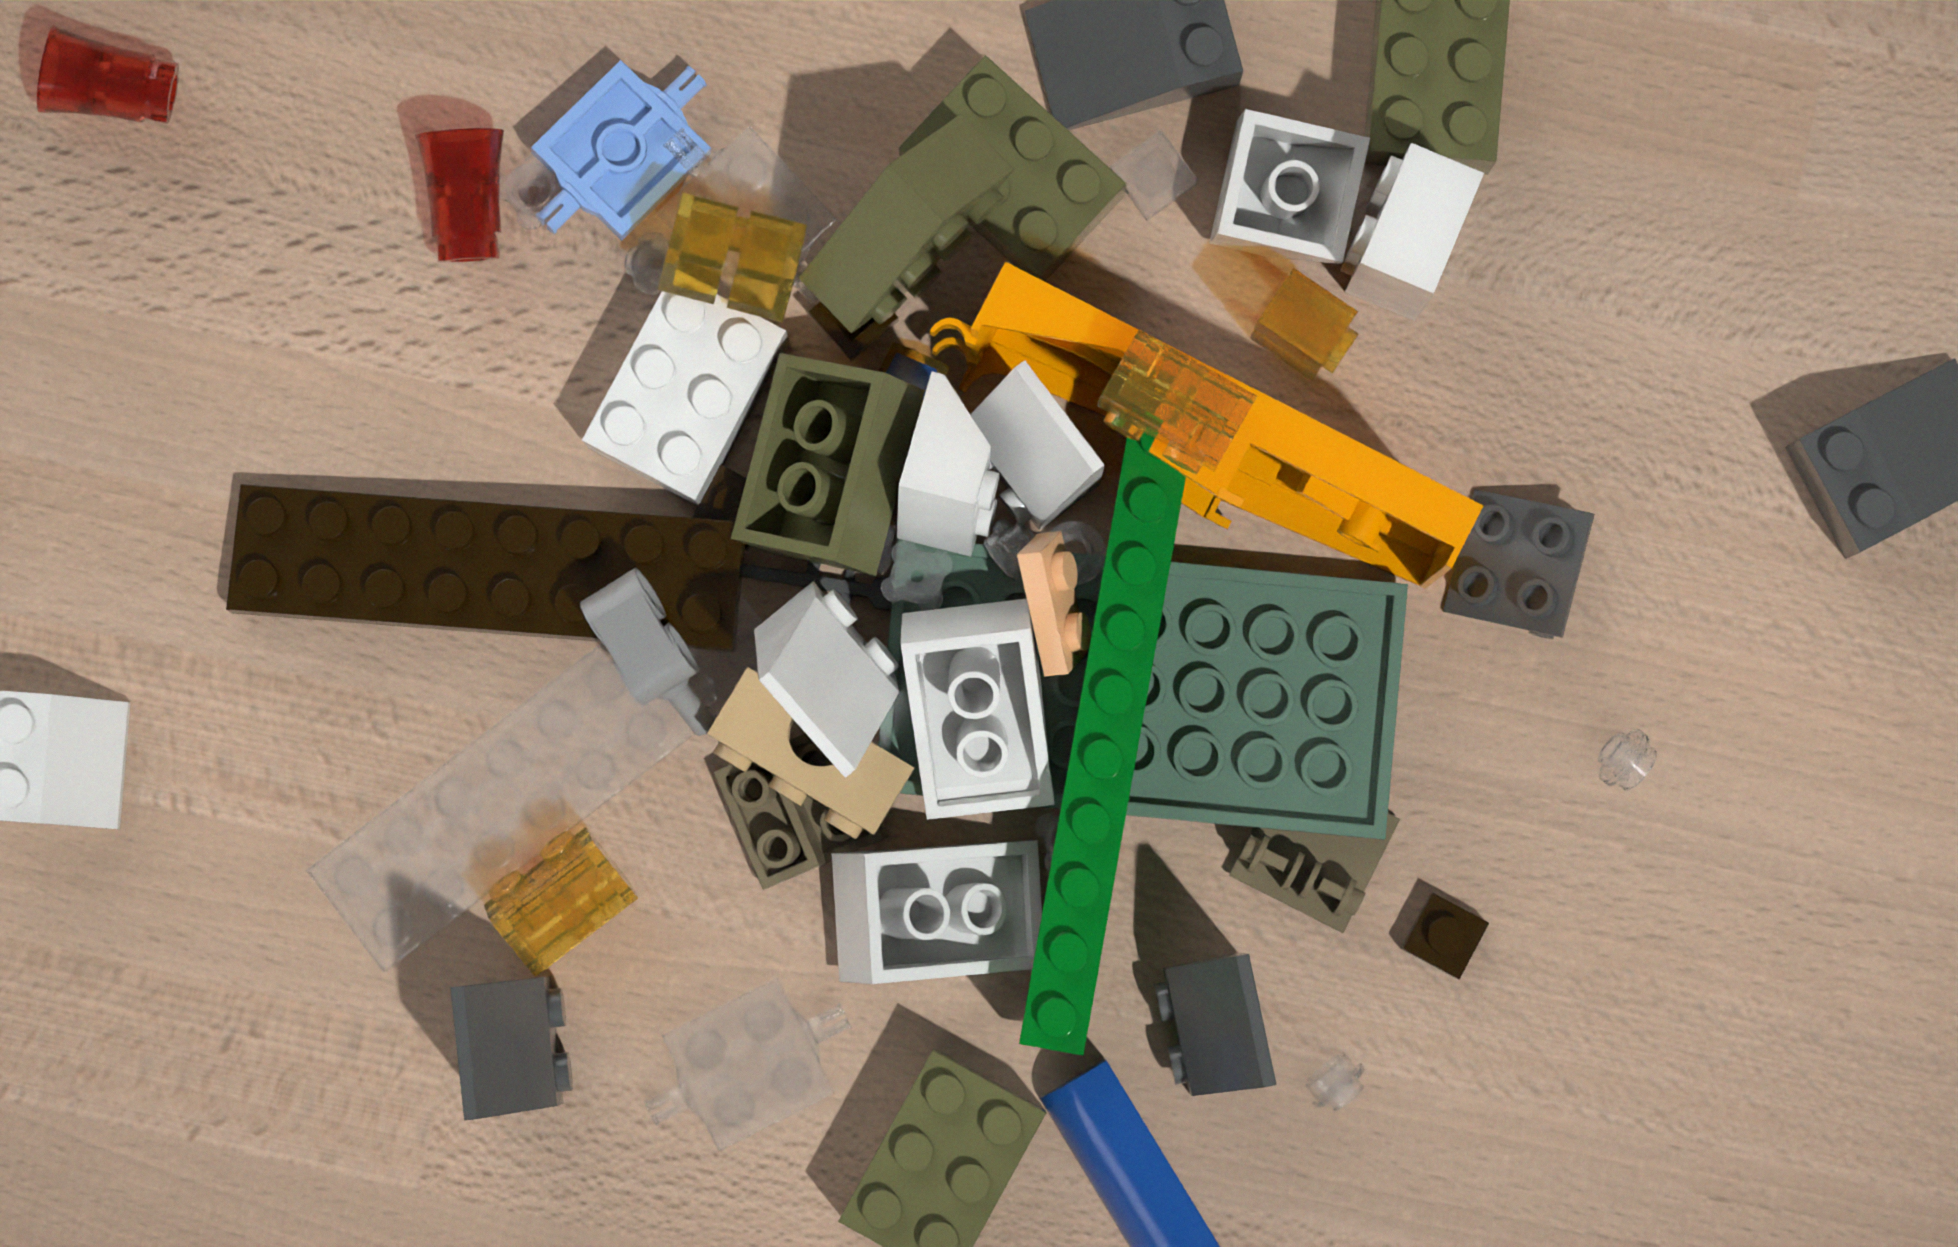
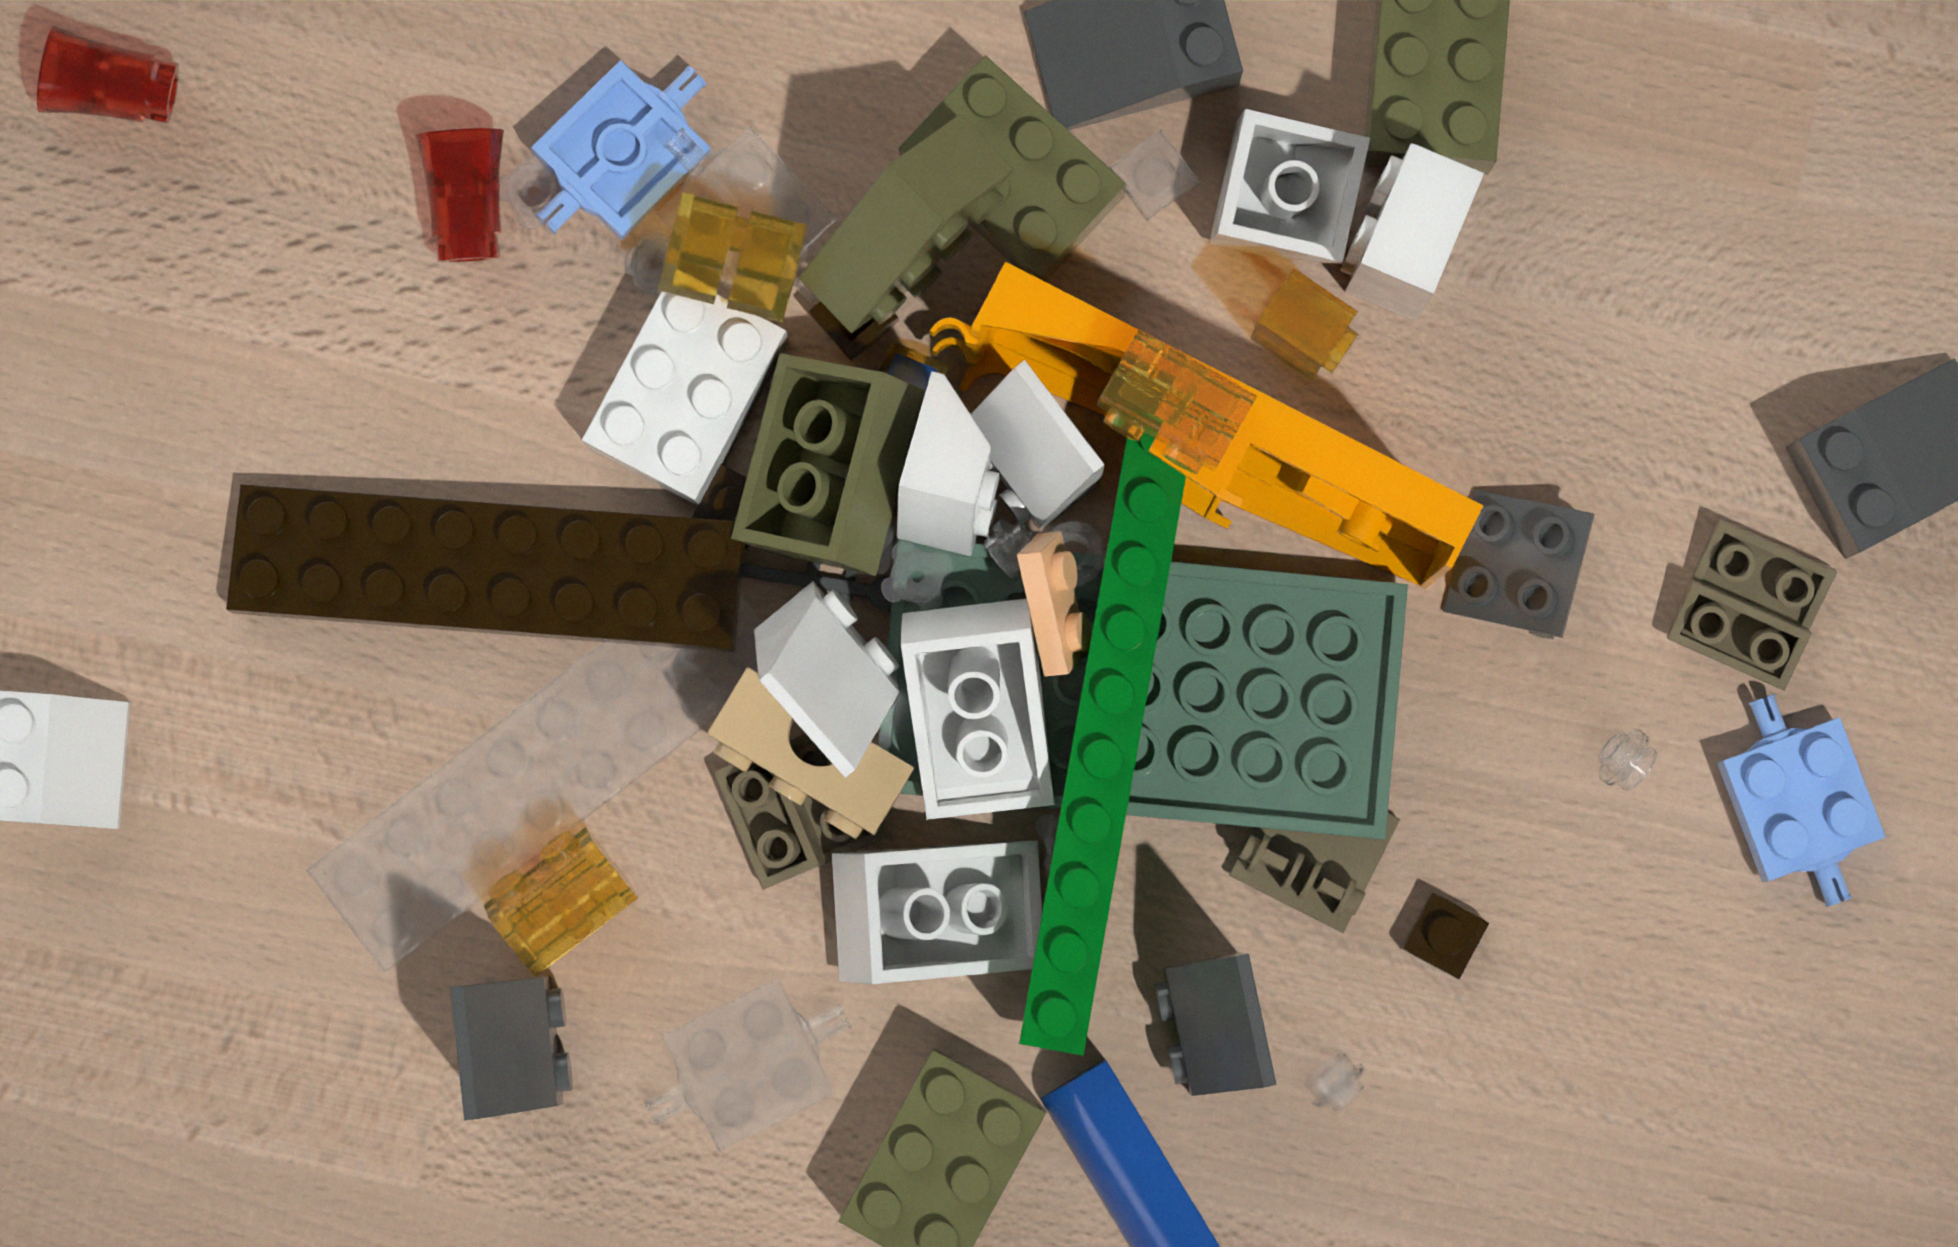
light grey beam [580,567,715,736] -> none
none -> dark tan slope [1667,517,1837,691]
none -> light blue plate [1717,694,1886,907]

